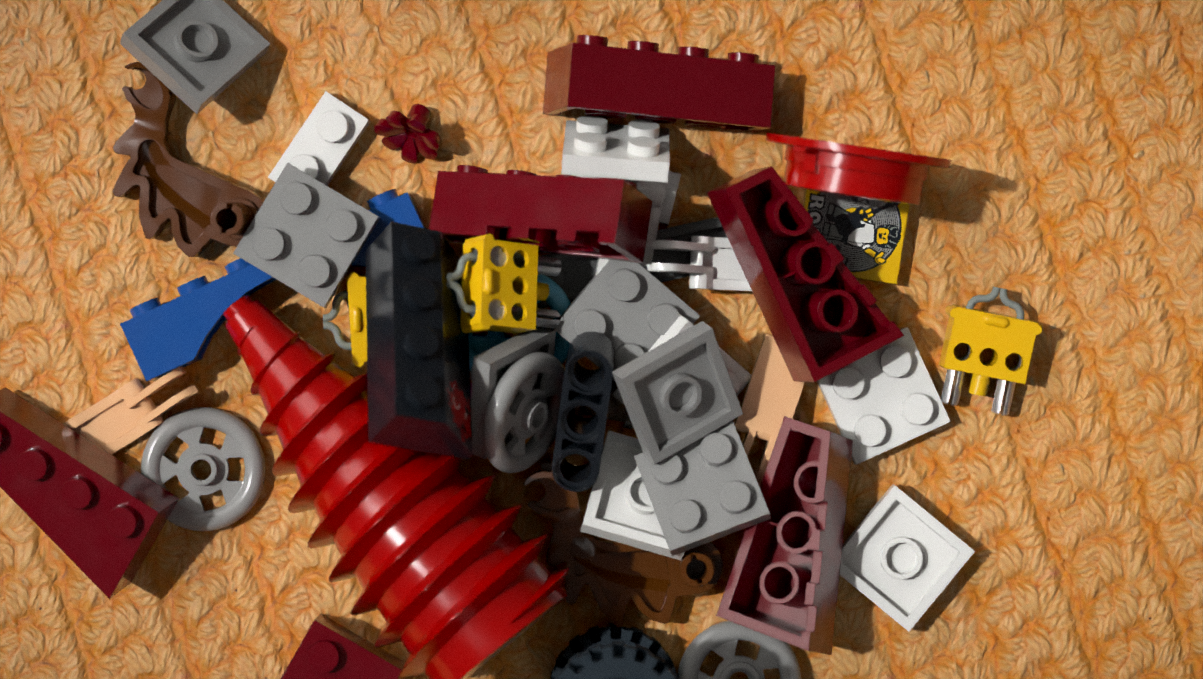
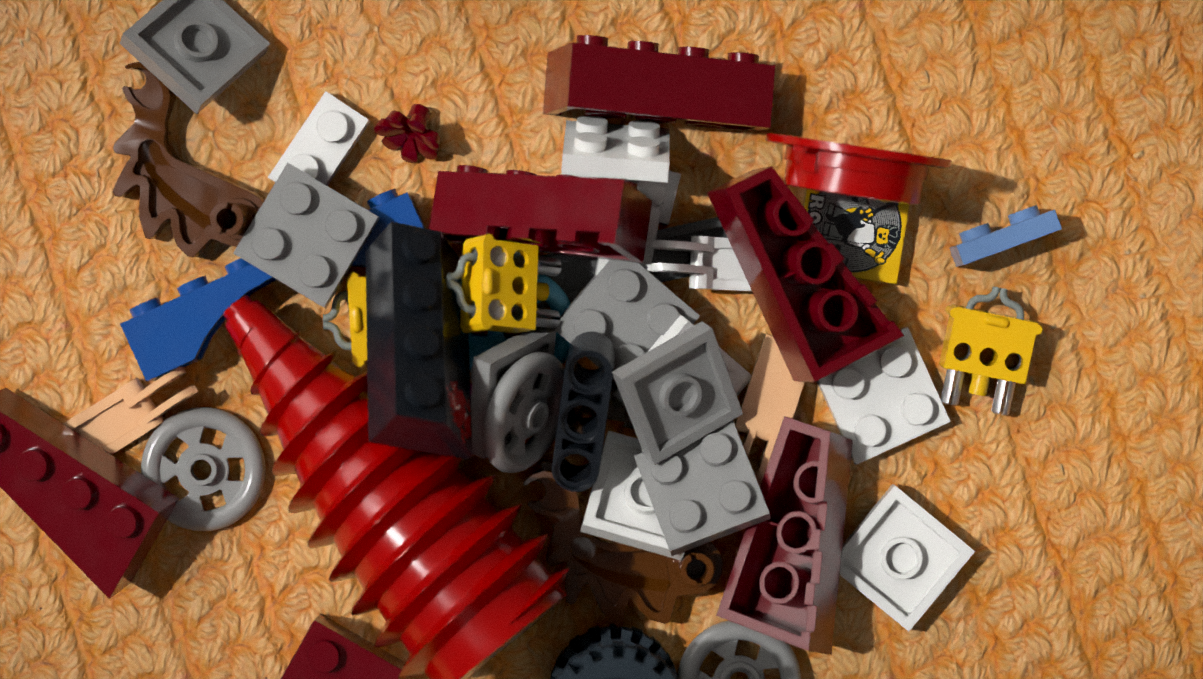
none -> medium blue plate [949,205,1062,267]

